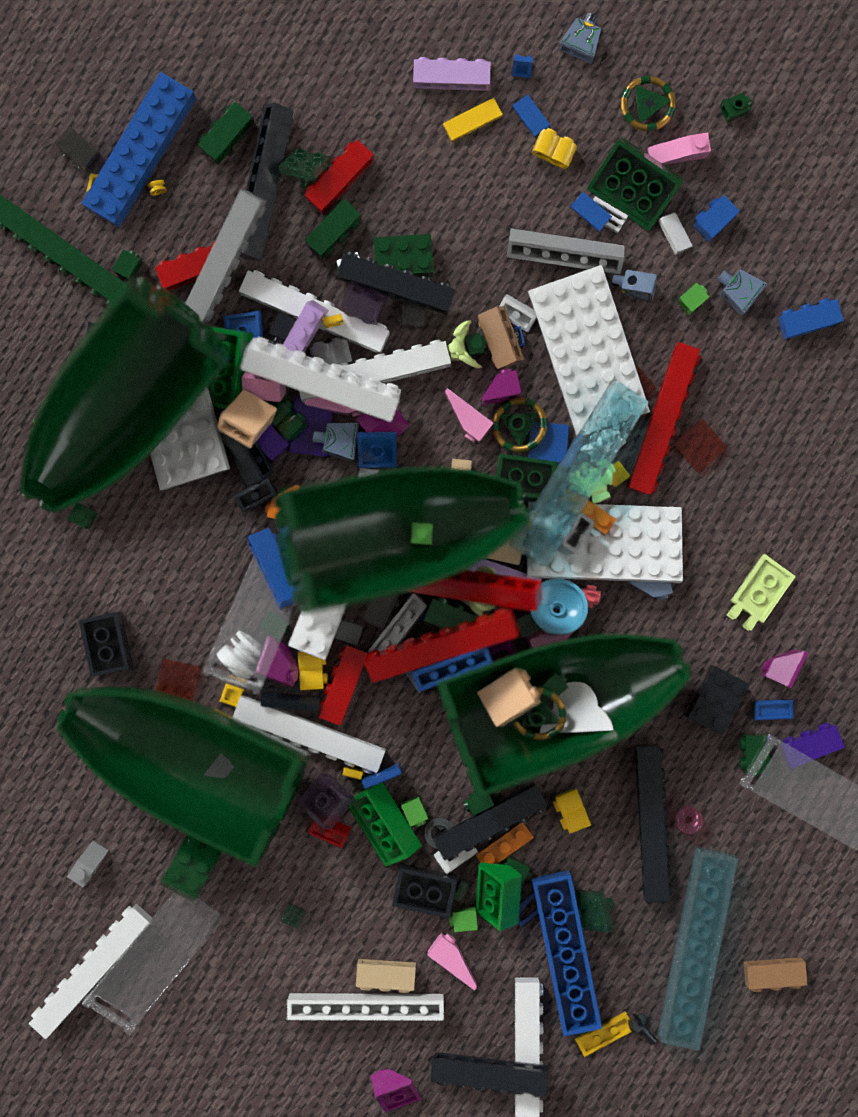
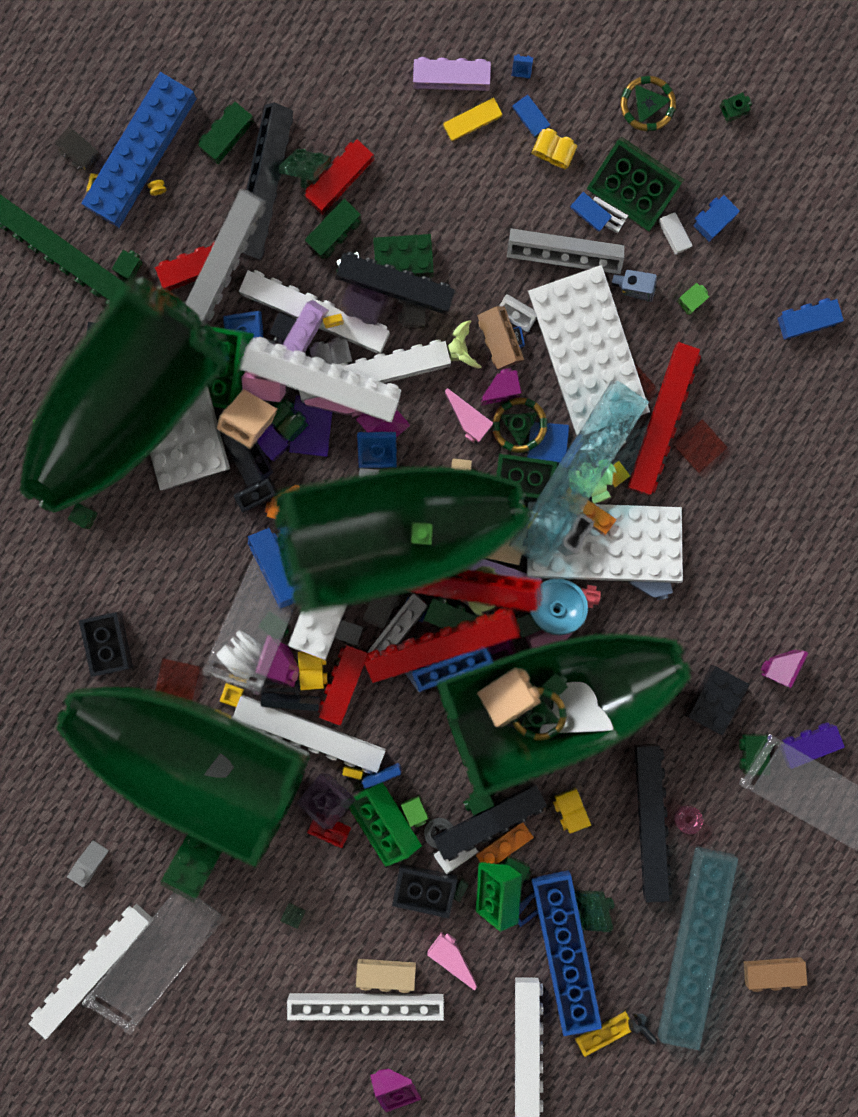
sand blue torso [312,423,358,462] -> none
black brick [431,1052,550,1097] -> none
bright green brick [449,907,477,932] -> none
dark green brick [465,333,488,358] -> none
sand blue torso [558,13,601,64] -> none
bright pink slope [648,133,711,165] -> none
sand blue torso [717,270,767,316] -> none
yellowish green tile [727,554,796,631] -> none
blue tile [753,699,794,720] -> none

